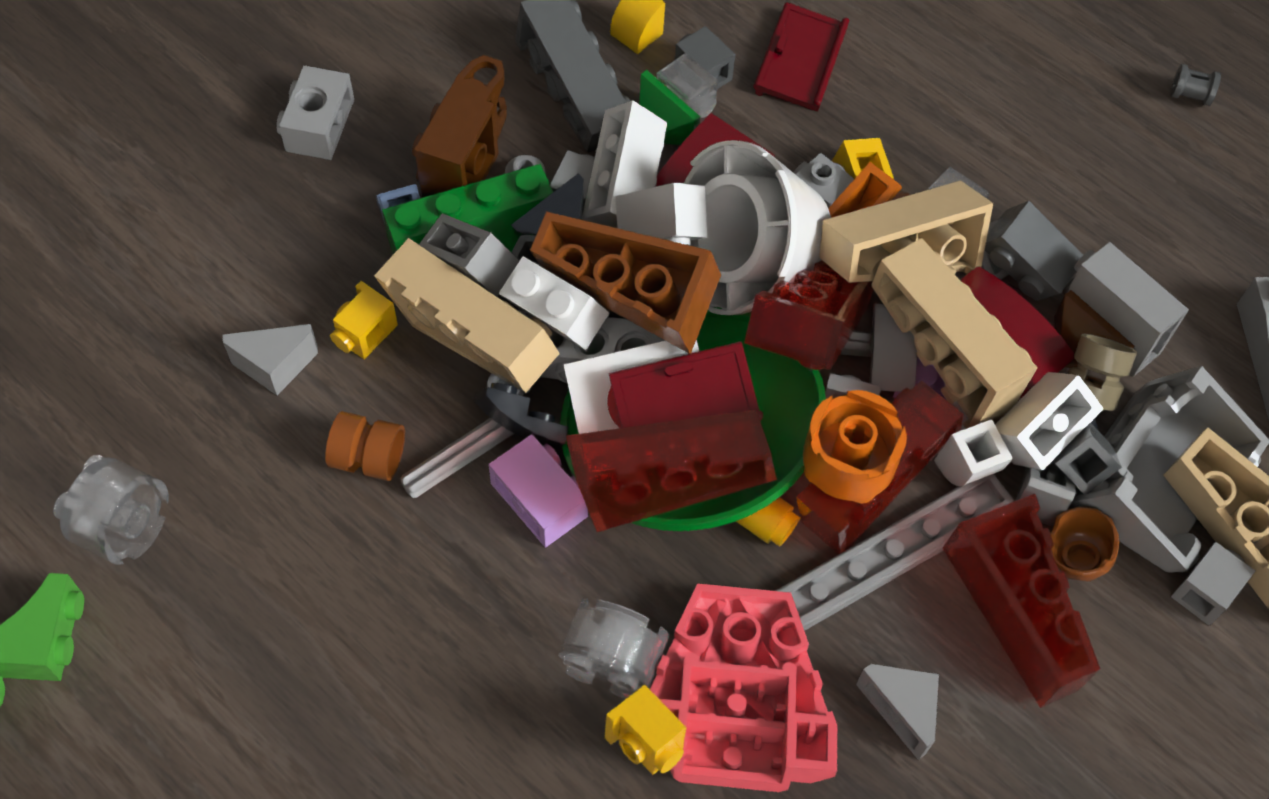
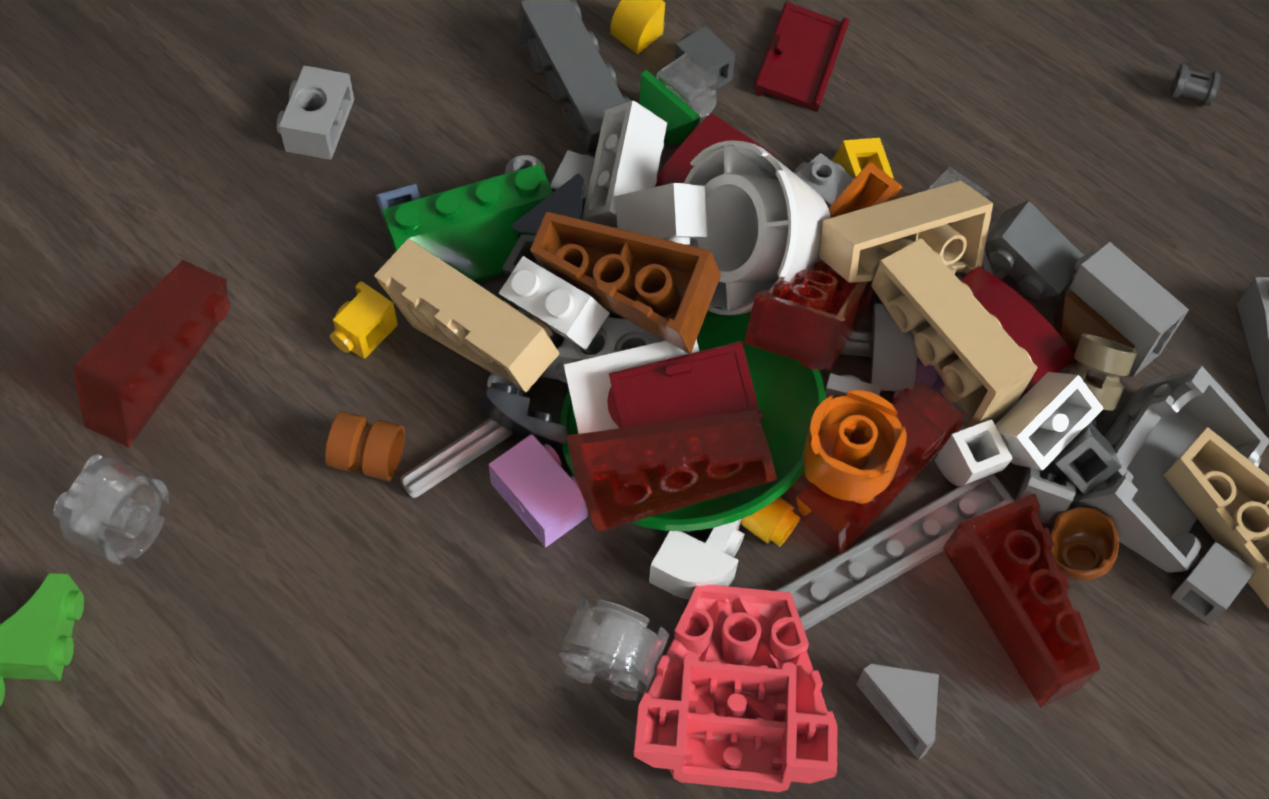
light grey slope [223,324,318,395] -> none
reddish brown brick [412,55,507,198] -> none
light grey brick [419,213,519,297] -> none
yellow brick [605,685,686,775] -> none
none -> clear red wedge [73,260,230,448]
none -> white brick [649,519,745,600]

